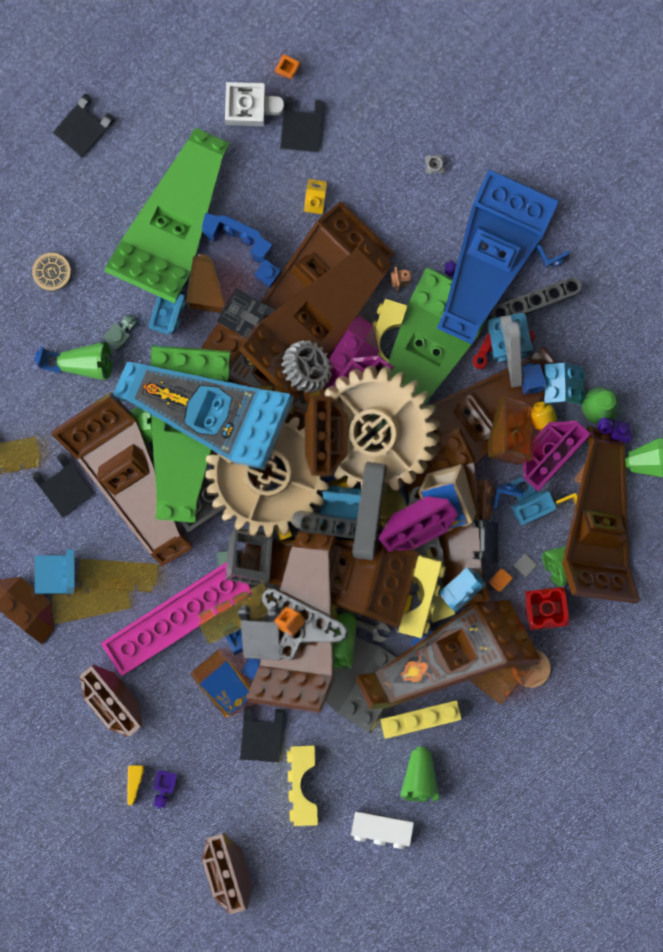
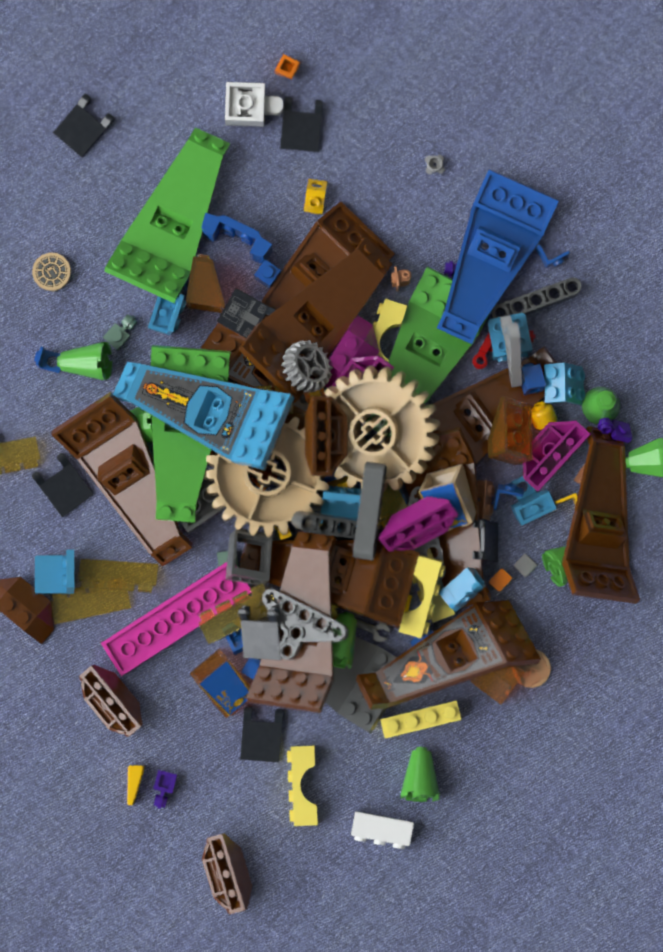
orange slope [274,607,305,636] -> none
red piece [525,587,569,630] -> none

